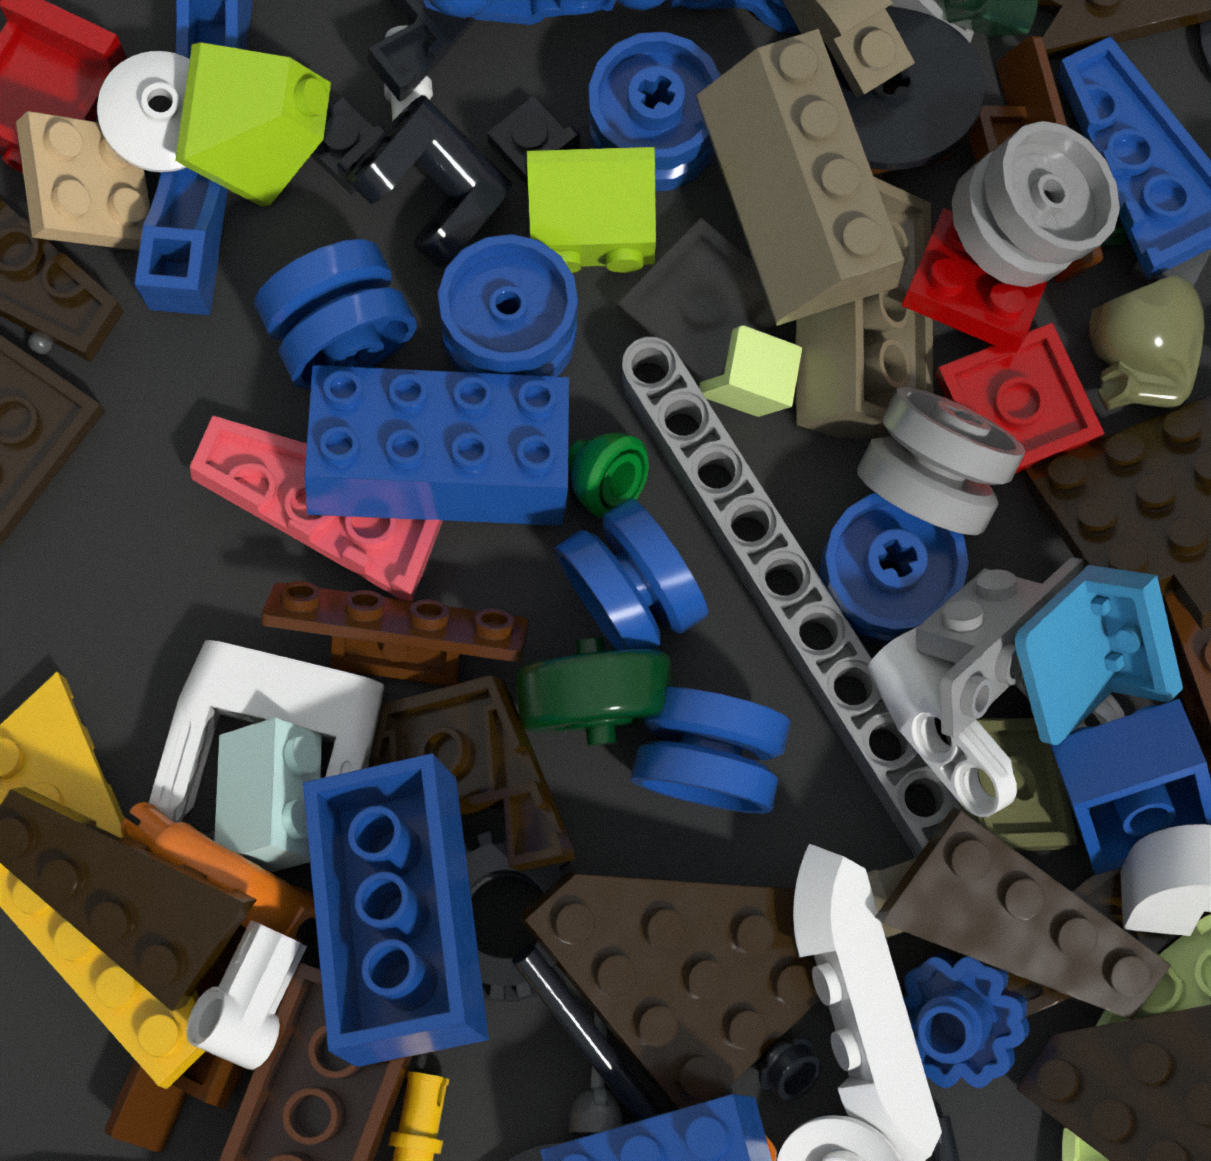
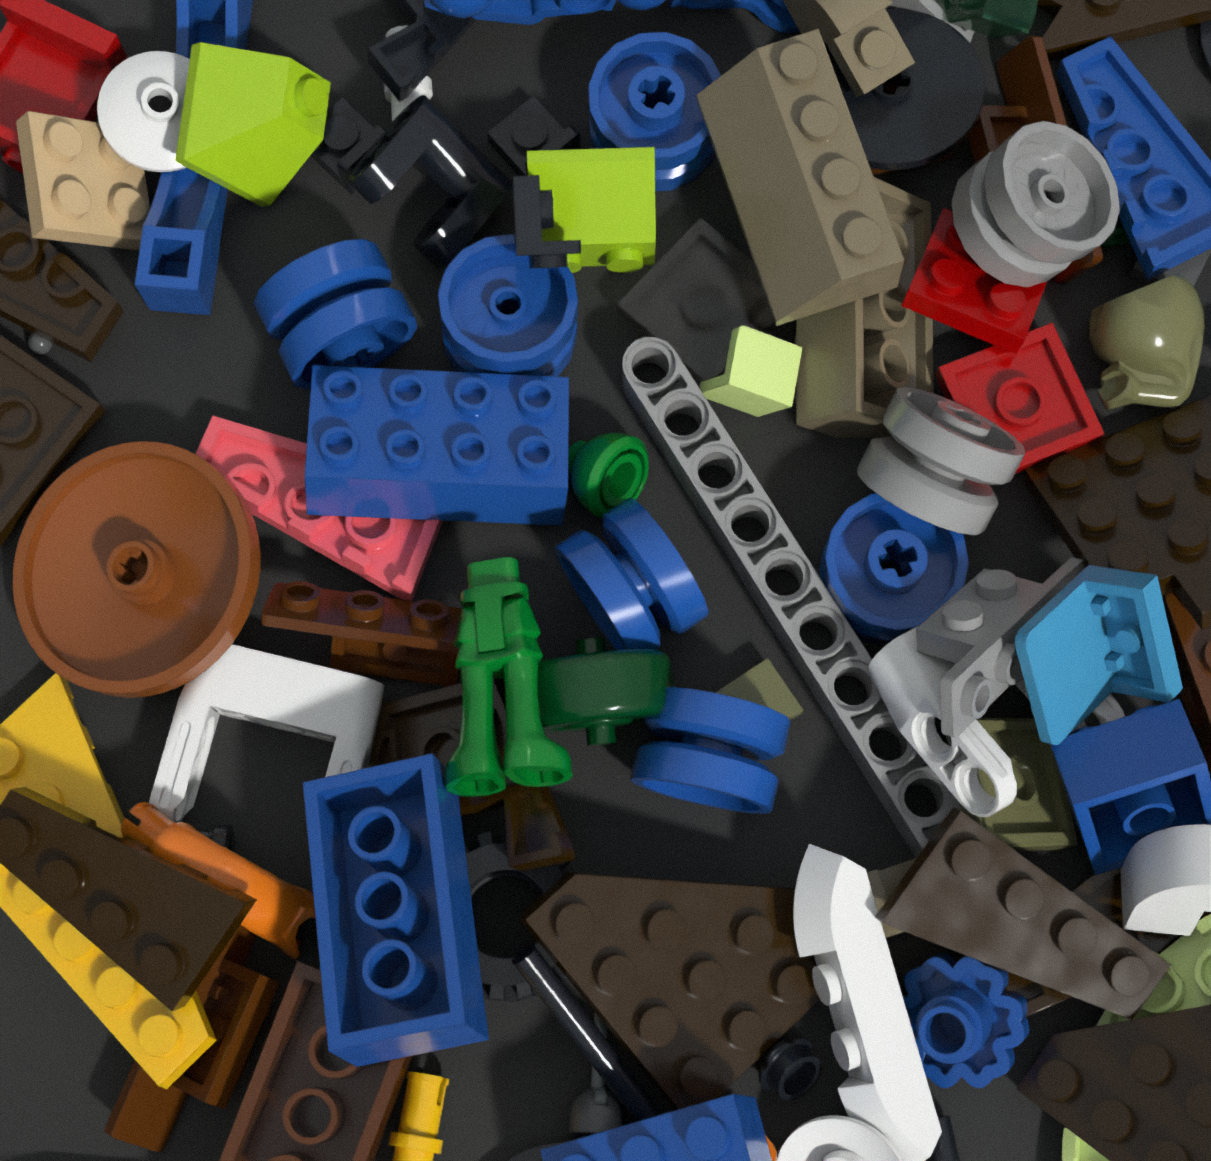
white piece [186,920,307,1070] -> none
light aqua brick [214,717,322,872] -> none
none -> dark orange dish [12,441,261,698]
none -> green piece [445,557,573,797]
none -> black bracket [512,175,581,269]
none -> olive tile [715,658,804,720]

